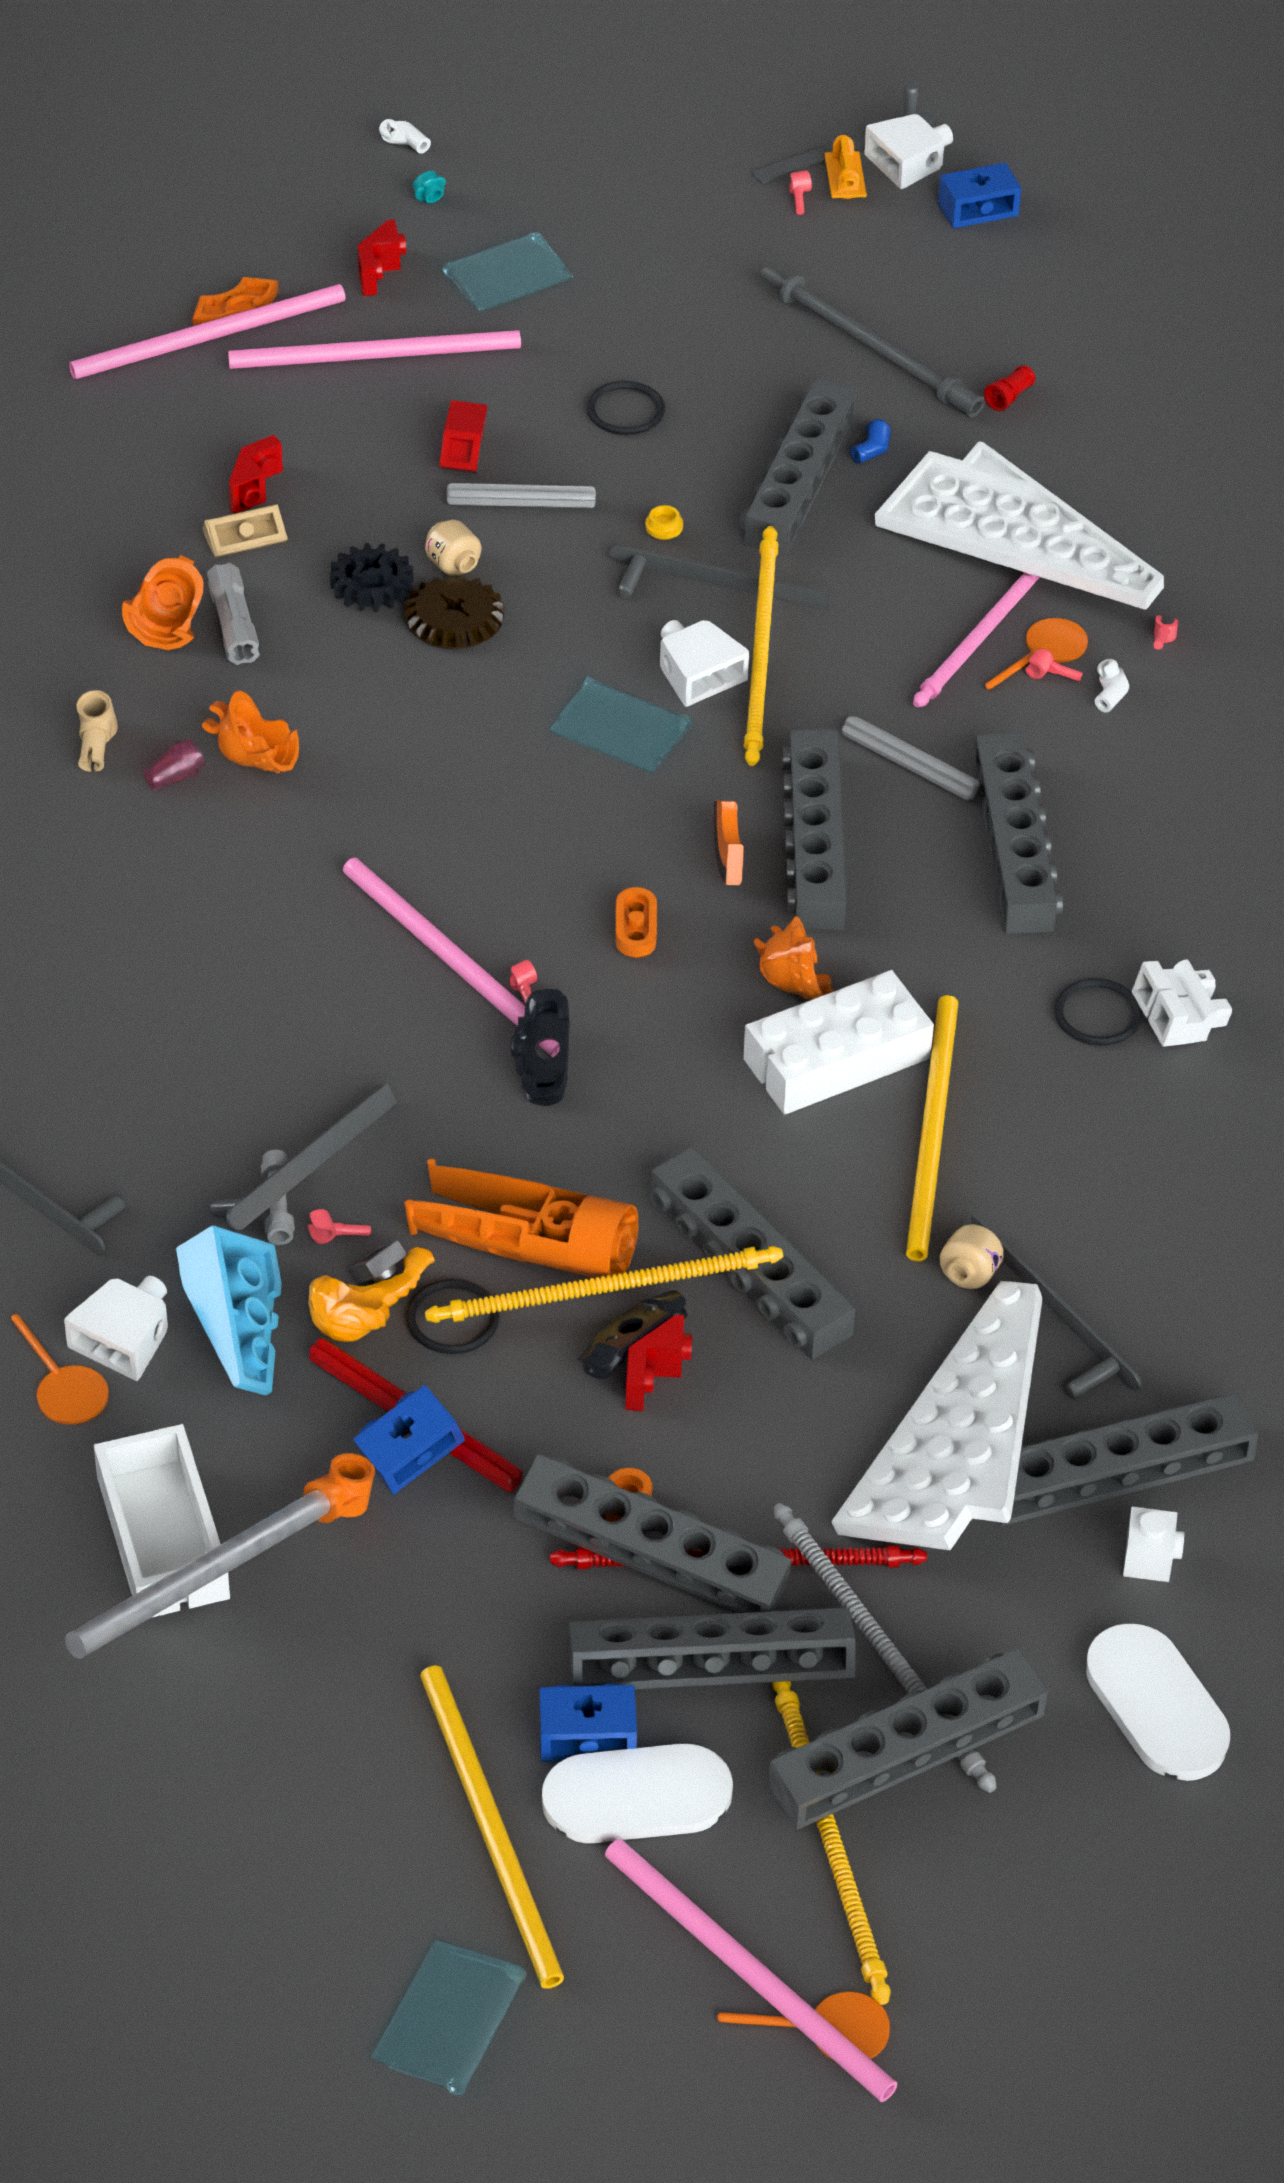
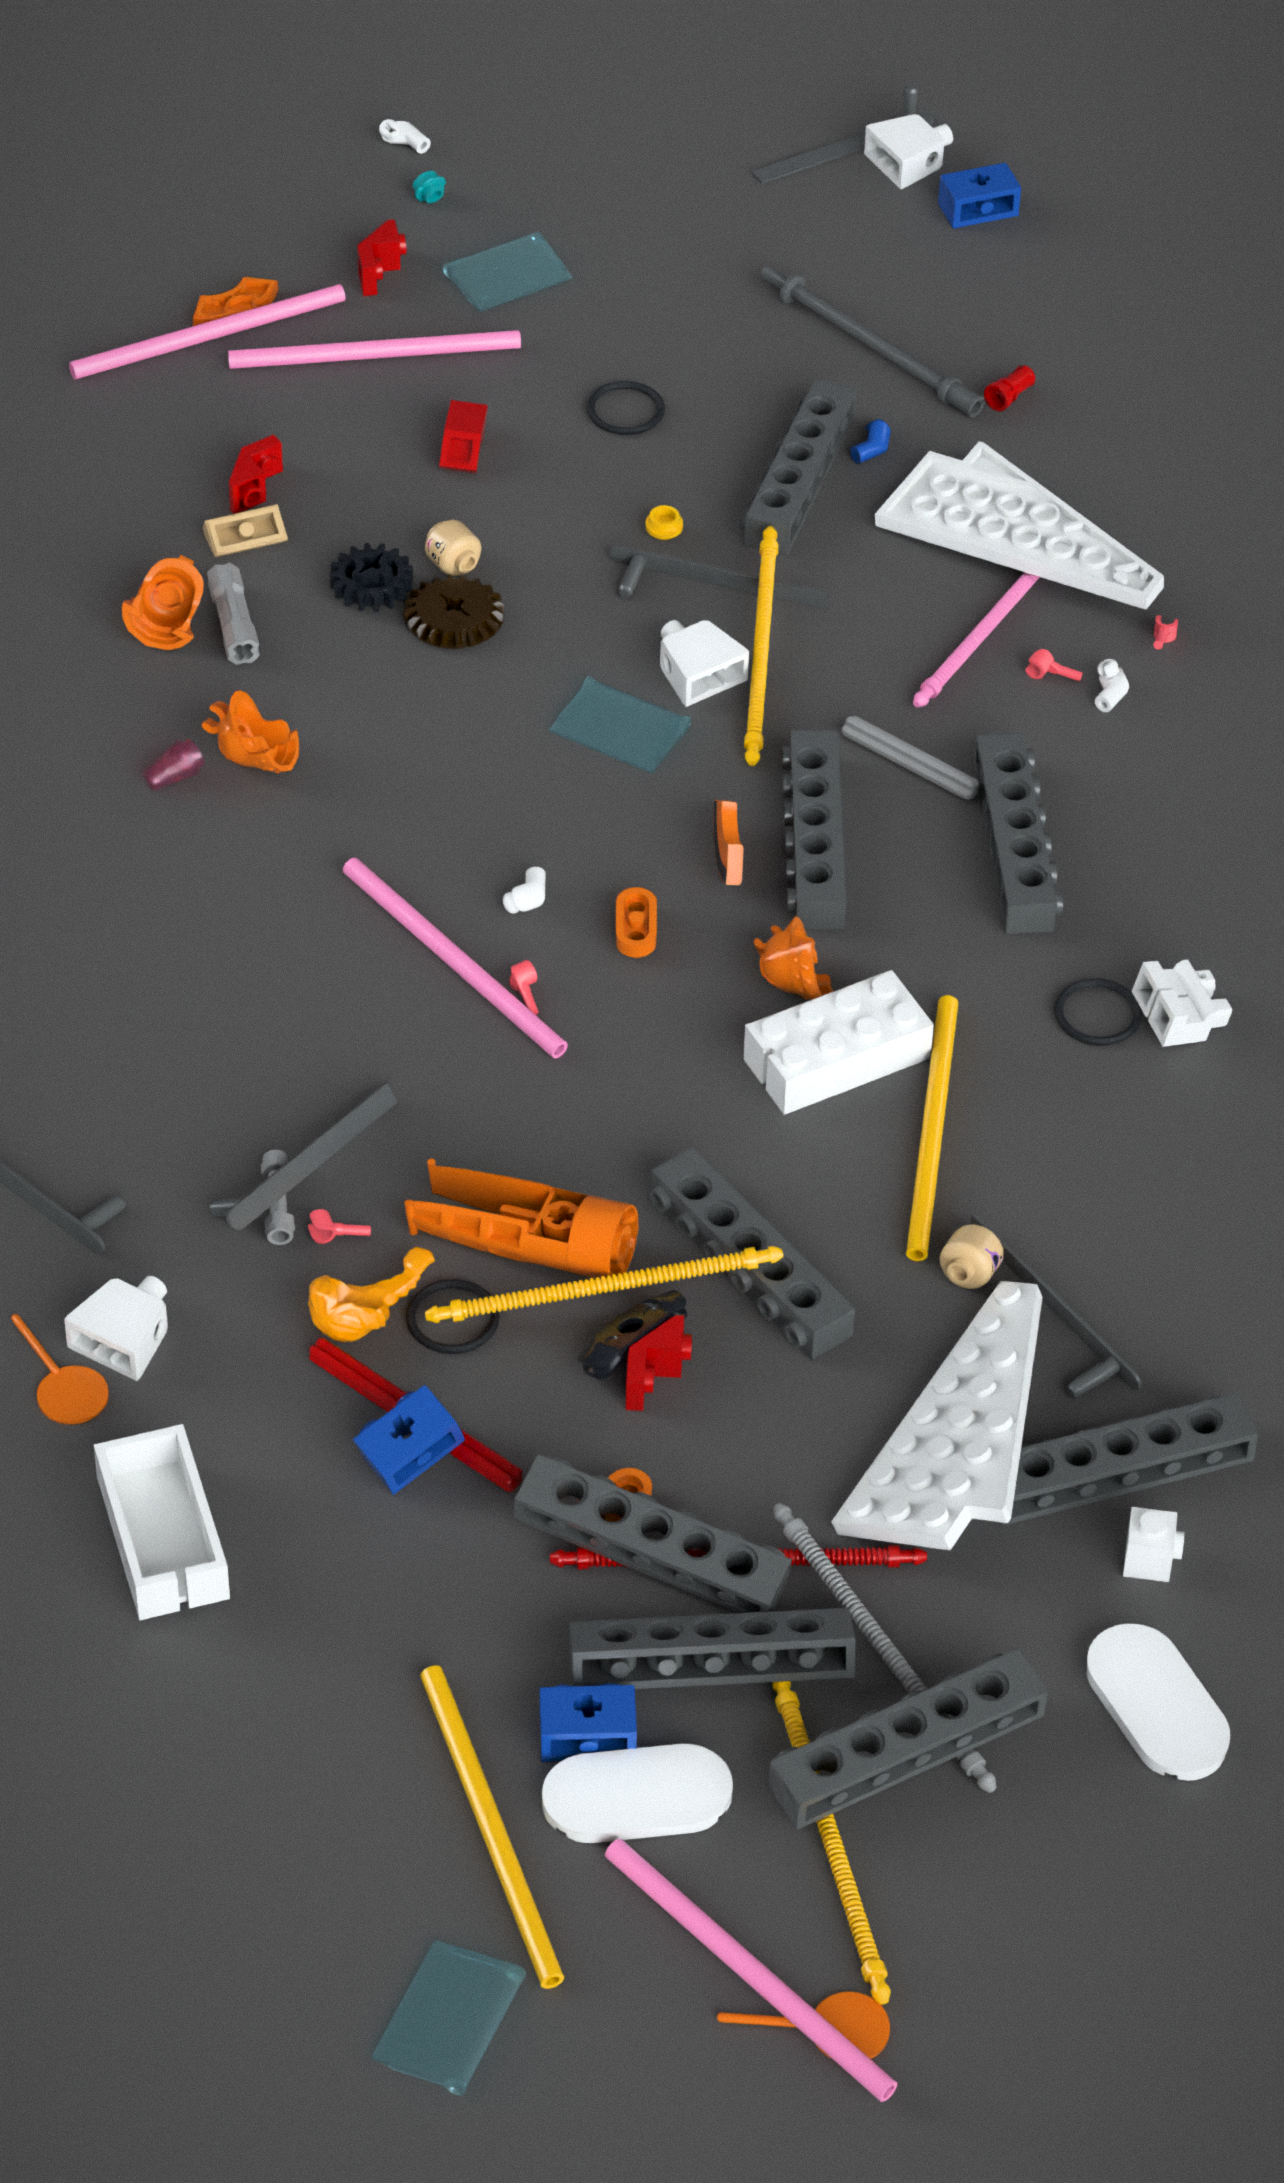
flat silver piece [65,1453,375,1659] -> none
tan pin [76,690,118,772] -> none
medium azure wedge [176,1225,282,1396] -> none
flat silver plate [347,1240,407,1284] -> none
light grey axle [447,483,596,509] -> none
black piece [510,989,570,1106] -> none
coral hand [789,170,812,215] -> none
light orange hinge [824,135,867,199] -> none
orange piece [985,618,1088,690] -> none
none -> white arm [503,867,546,914]

